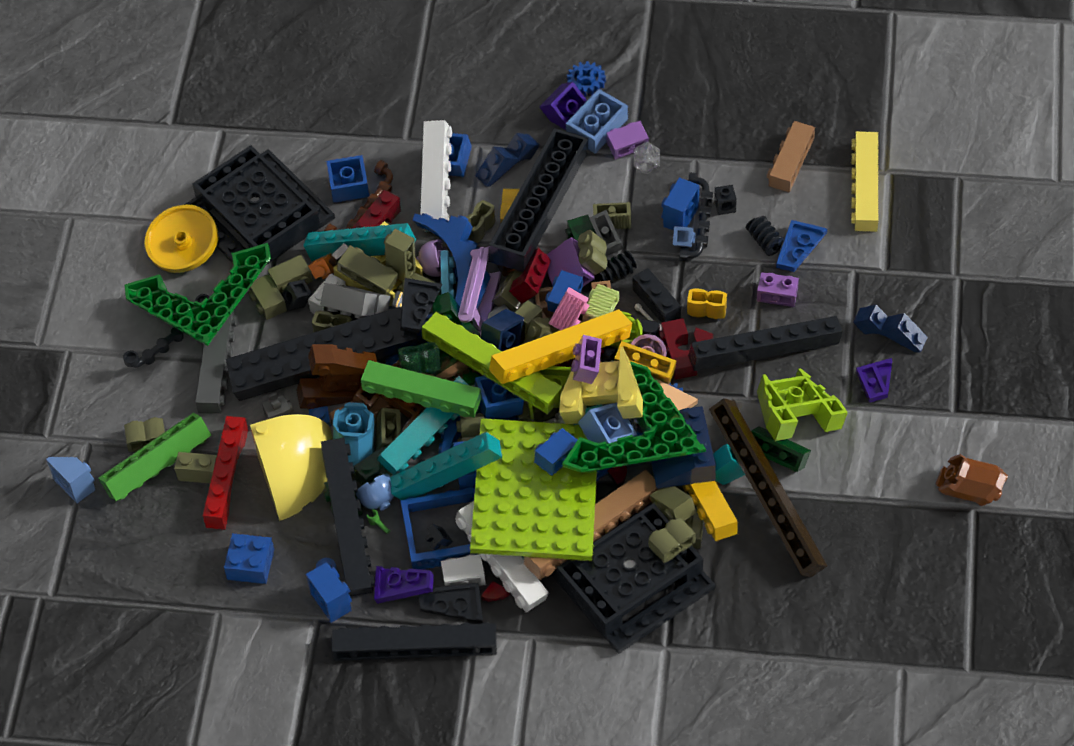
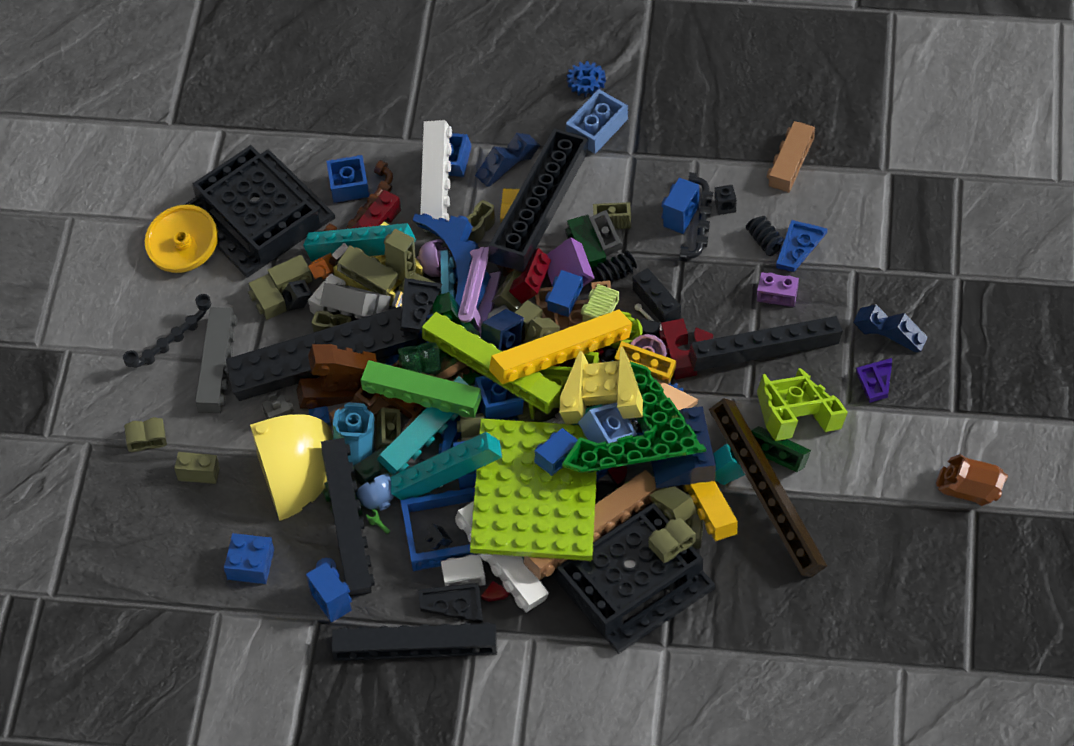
medium blue slope [46,457,96,503] -> none
bright green brick [98,413,212,501] -> none
green wedge [124,243,271,346] -> none
red arch [203,416,248,530] -> none
dark purple wing [374,566,433,604] -> none
dark purple slope [540,82,587,130] -> none
bright pink brick [549,287,589,331] -> none
medium lavender brick [571,335,602,384] -> none
olive brick [578,230,607,275] -> none
medium lavender brick [606,121,649,159] -> none
clear brick [634,141,660,174] -> none
medium blue brick [673,226,695,247] -> none
yellow brick [687,289,727,319] -> none
light yellow brick [851,132,878,232] -> none

